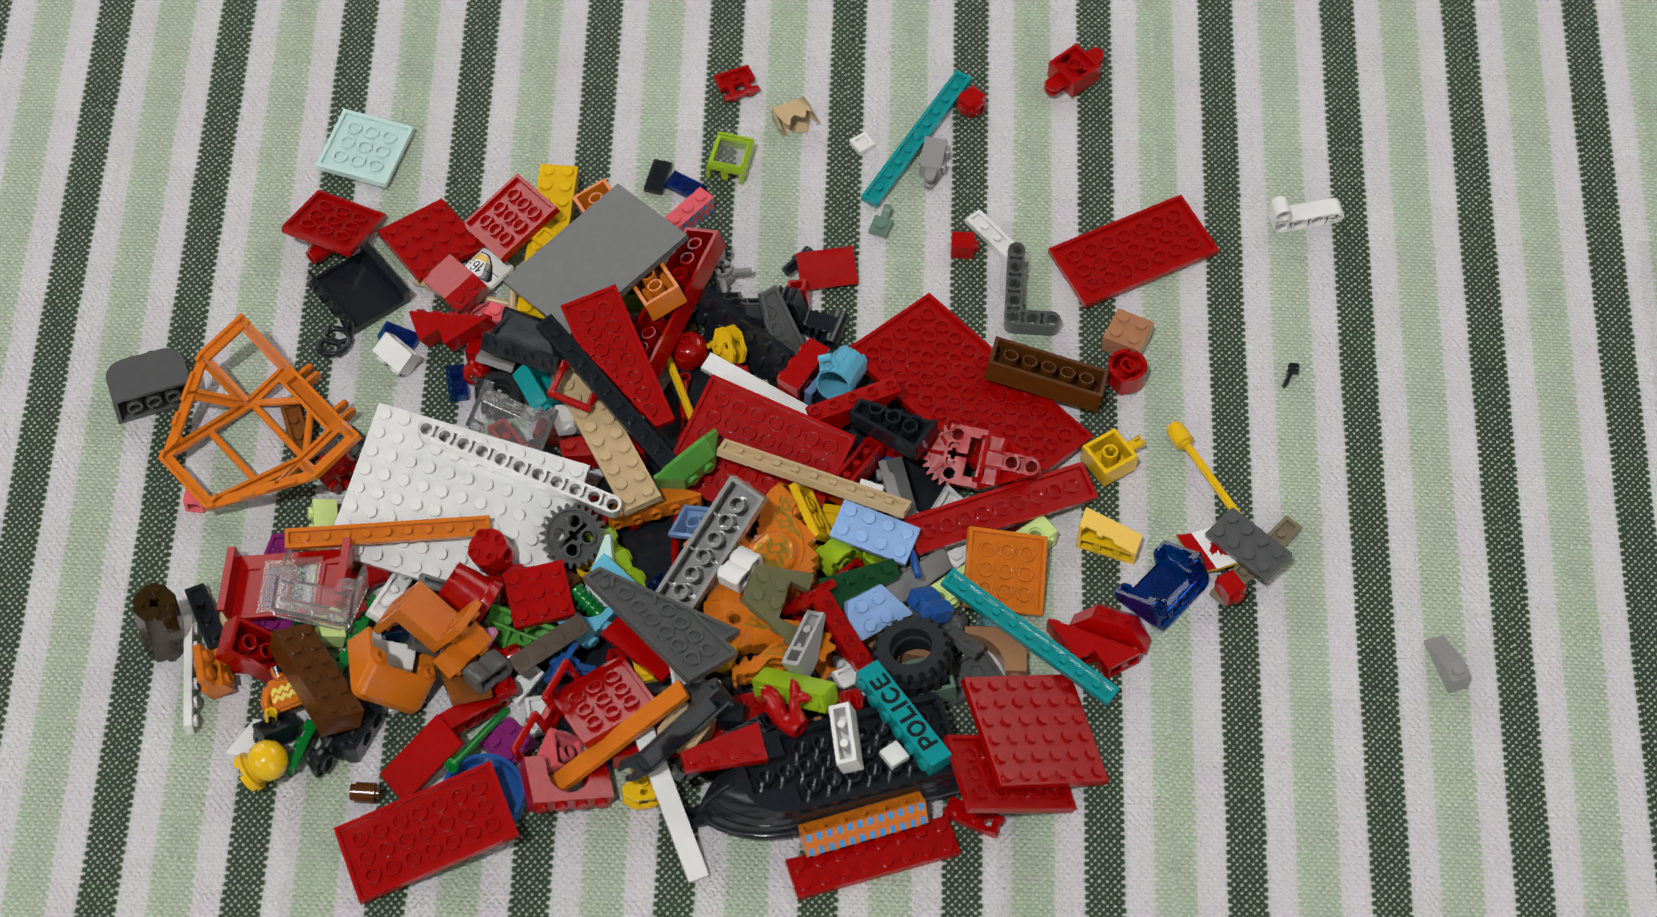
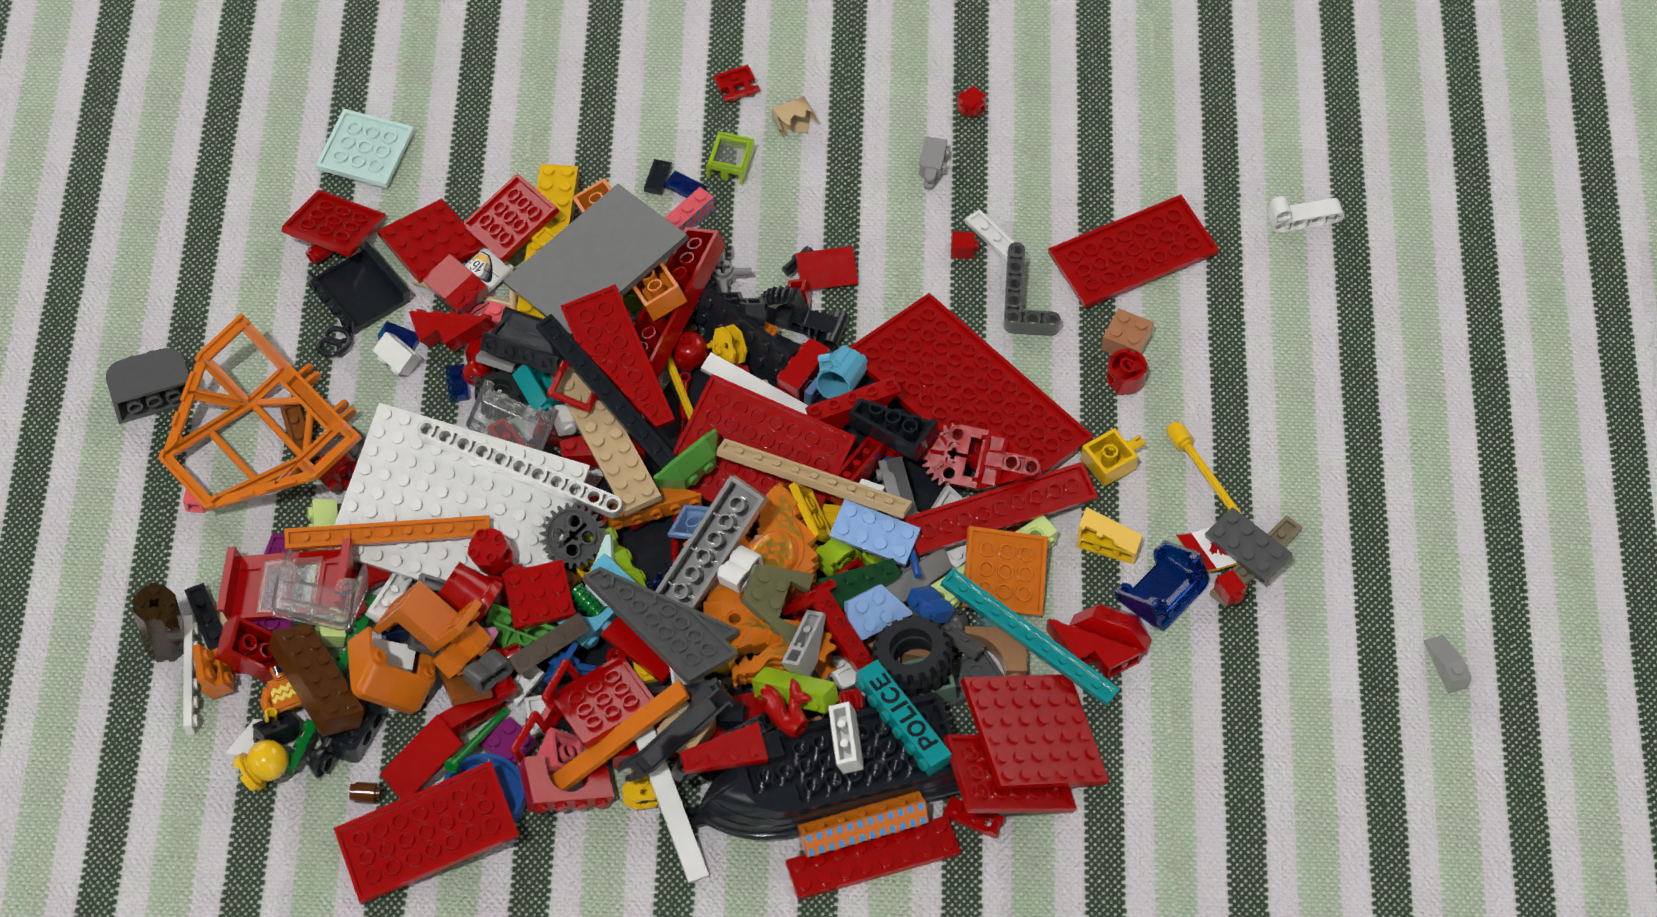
dark grey wing [758,285,805,357] -> none
white tile [849,132,875,156] -> none
teal plate [861,70,972,208] -> none
sand green plate [869,204,893,239] -> none
white tile [879,741,909,770] -> none
reddish brown brick [984,336,1109,413] -> none
red brick [1044,43,1104,98] -> none
black hand [1282,363,1299,388] -> none

